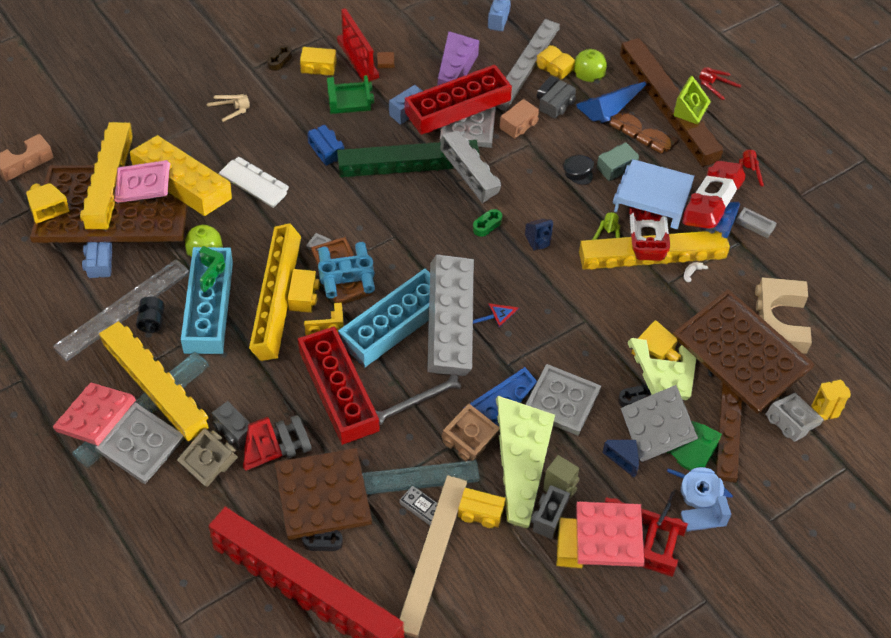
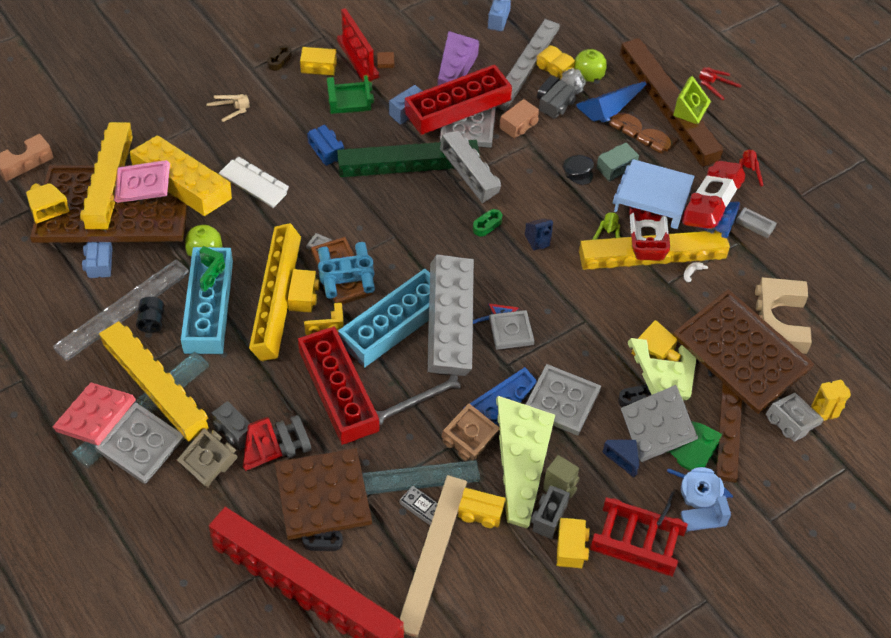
coral plate [576,502,644,567] -> none
none -> light grey plate [489,310,534,350]
none -> light grey head [561,68,586,94]

